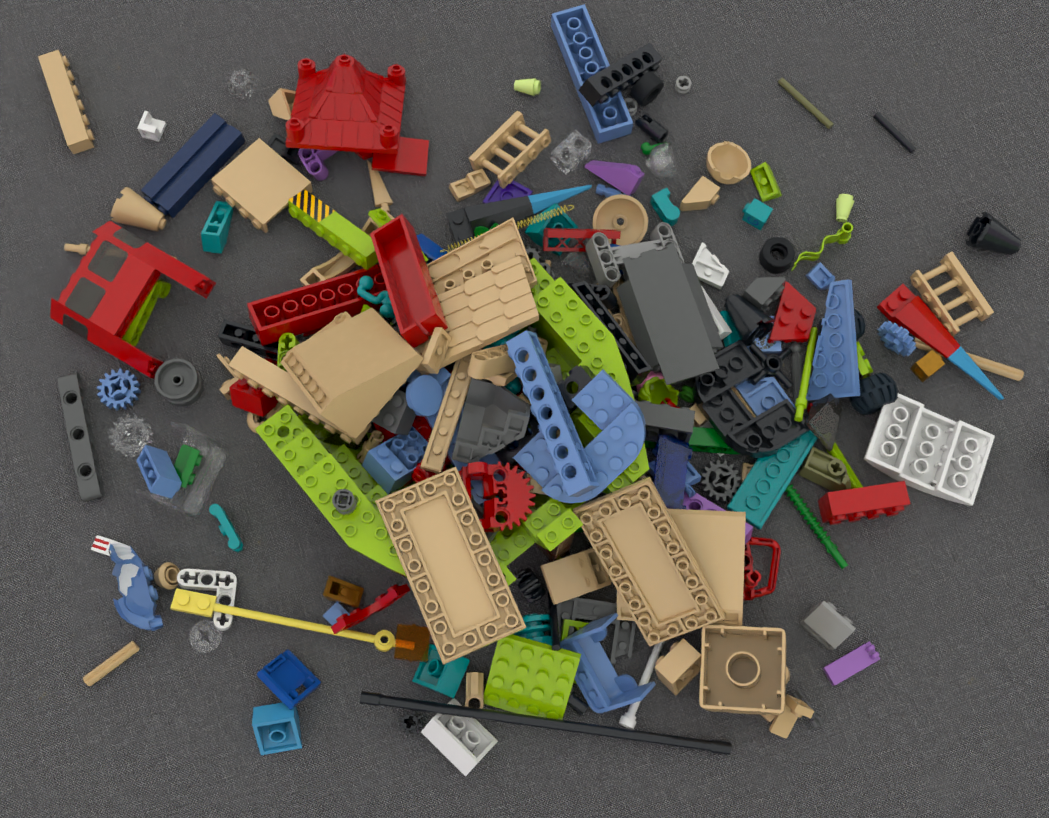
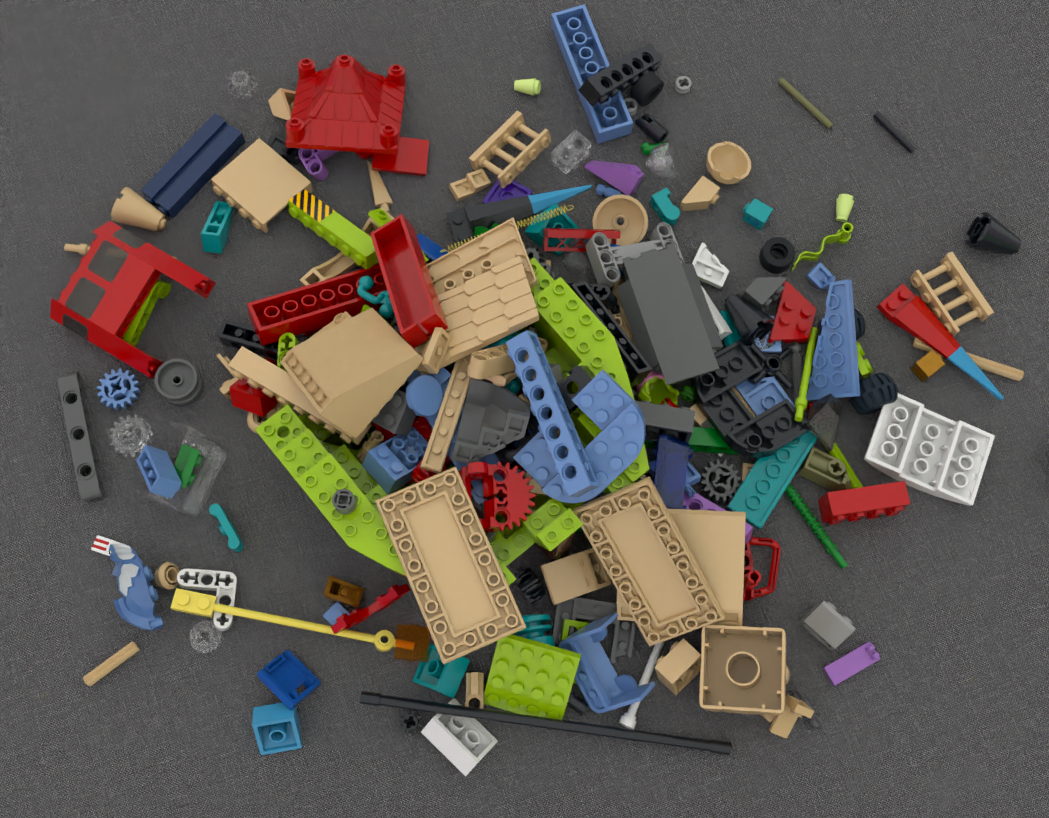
tan brick [38,50,95,154] -> none
white panel [137,111,166,142] -> none
black bar [548,592,560,651] -> none
lime slope [750,162,782,202] -> none
medium blue gear [877,321,916,357] -> none

